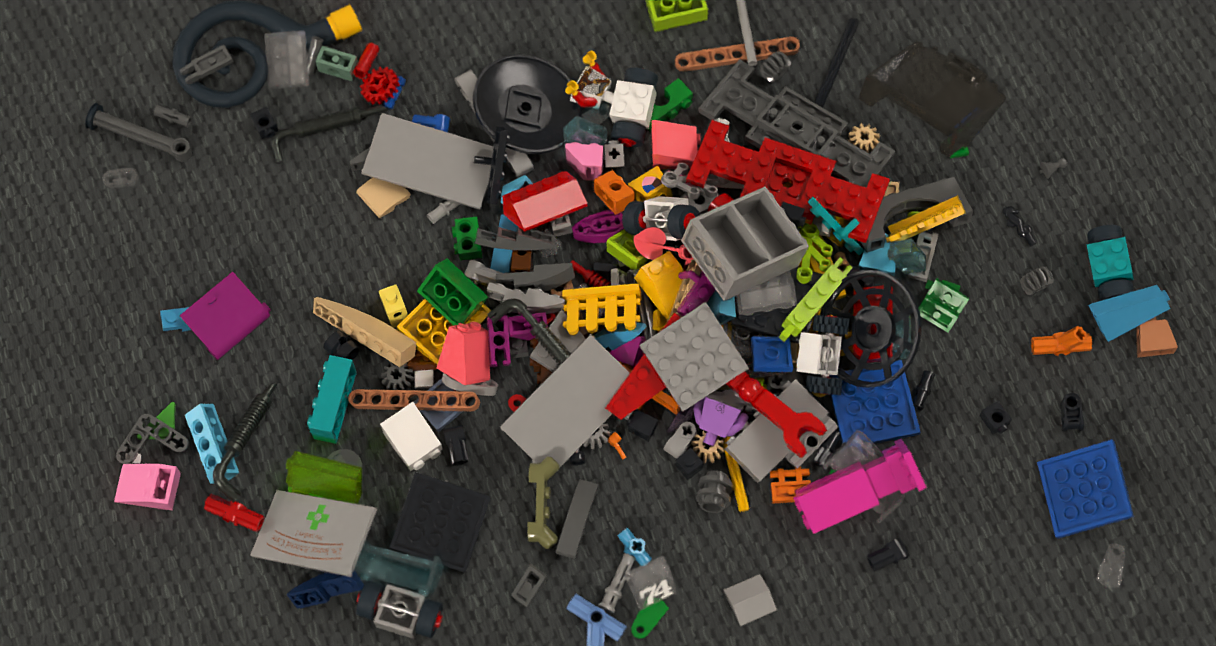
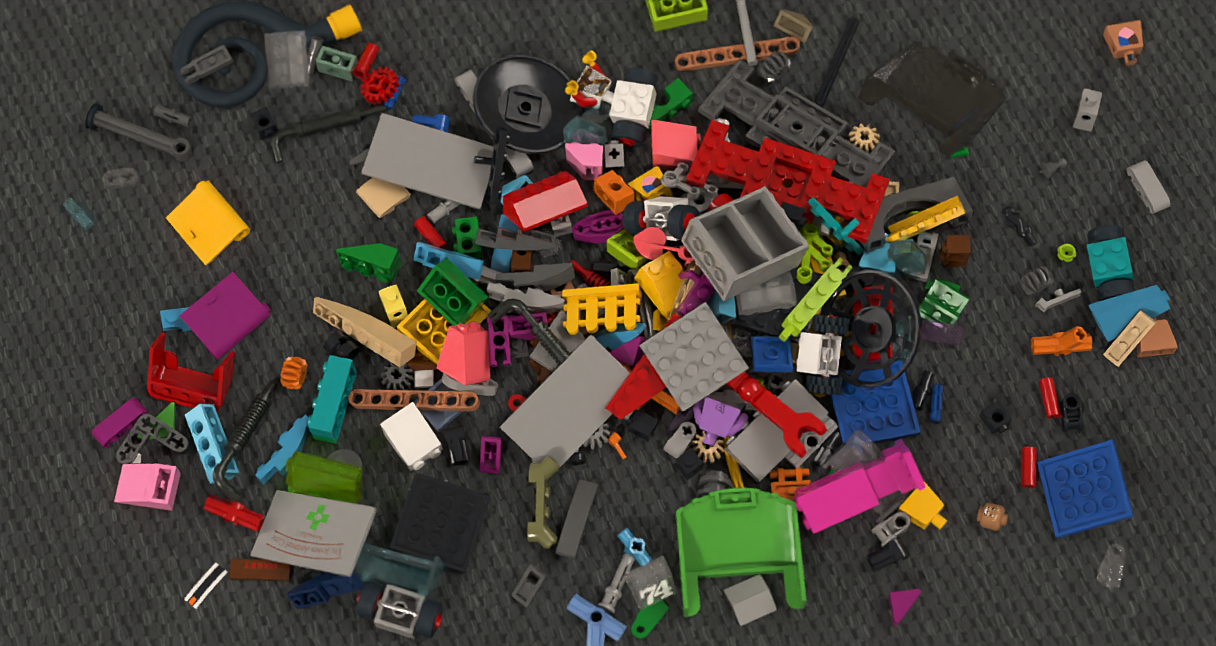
none -> clear light blue axle [63,198,94,231]
none -> magenta beam [92,398,149,448]
none -> red windscreen [147,332,235,412]
none -> yellow door [166,181,250,266]
none -> sticker [184,563,228,609]
none -> reddish brown tile [229,559,291,581]
none -> dark azure slope [255,414,309,485]
none -> orange gear [280,356,308,389]
none -> green slope [336,243,402,283]
none -> red piece [414,216,447,249]
none -> dark azure slope [414,242,484,279]
none -> magenta slope [480,436,503,474]
none -> bright green windscreen [676,488,806,617]
none -> dark tan slope [774,9,813,43]
none -> light grey piece [871,512,910,547]
none -> magenta slope [888,589,922,626]
none -> yellow torso [897,482,947,530]
none -> clear purple slope [921,320,964,345]
none -> blue axle [930,384,943,422]
none -> reddish brown brick [939,235,971,267]
none -> medium nougat head [977,503,1008,531]
none -> red piece [1021,447,1037,489]
none -> light grey piece [1035,289,1082,312]
none -> red piece [1039,377,1061,419]
none -> lime plate [1057,244,1076,262]
none -> light grey torso [1073,89,1102,132]
none -> nougat torso [1103,20,1143,66]
none -> tan plate [1103,310,1156,367]
none -> light grey beam [1127,160,1170,214]

